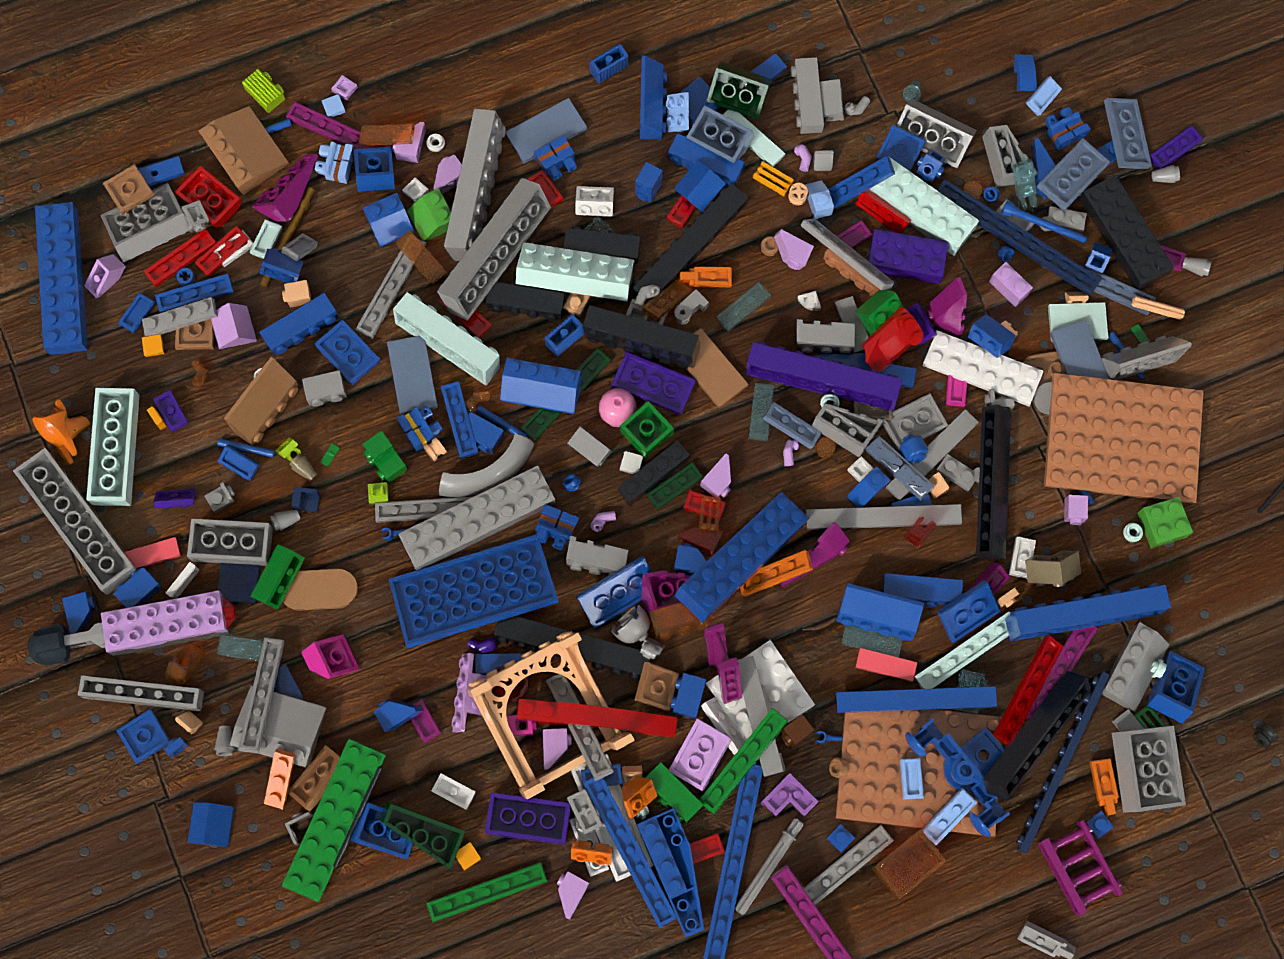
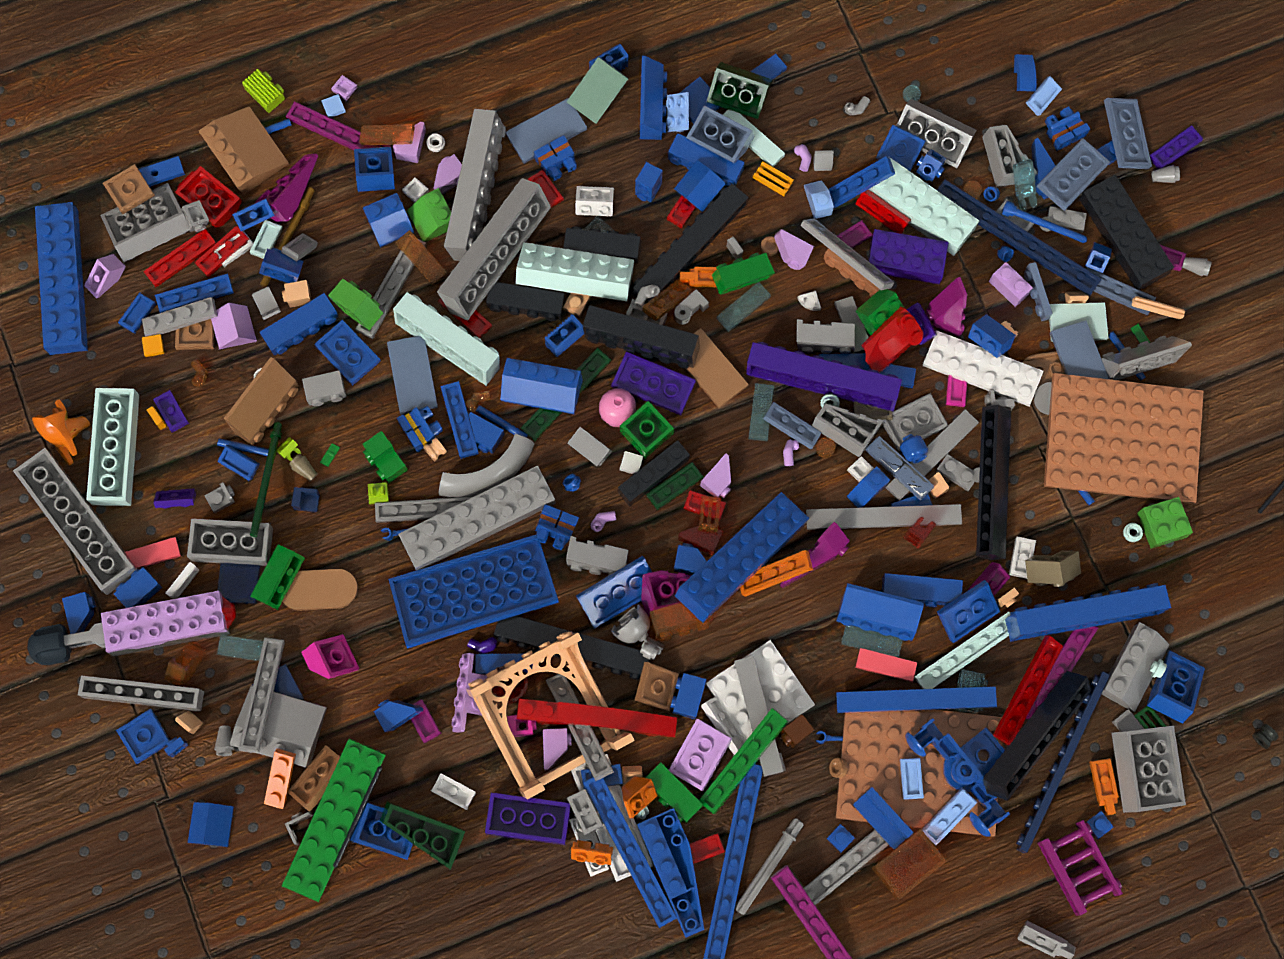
blue bush [176,268,195,286] -> none
light grey cone [270,509,300,531] -> none
light blue hips [315,142,354,184] -> none
green tile [426,862,548,922] -> none
light orange tile [456,842,481,870] -> none
lavender slope [557,872,589,920] -> none
magenta fence [704,623,742,704] -> none
medium lavender panel [761,773,819,816] -> none
light nougat wheel [788,183,808,206] -> none
light grey brick [791,57,824,134] -> none
light grey hinge [820,79,844,121] -> none
lavender brick [1064,495,1088,525] -> none
none -> blue slope [232,198,275,231]
none -> dark green bar [250,422,282,537]
none -> light grey bracket [252,287,281,320]
none -> bright green brick [328,278,383,330]
none -> sand green tile [567,56,628,124]
none -> green brick [712,253,775,295]
none -> light grey tile [726,237,743,260]
none -> blue panel [853,787,914,849]
none -> sand blue plate [1024,262,1053,321]

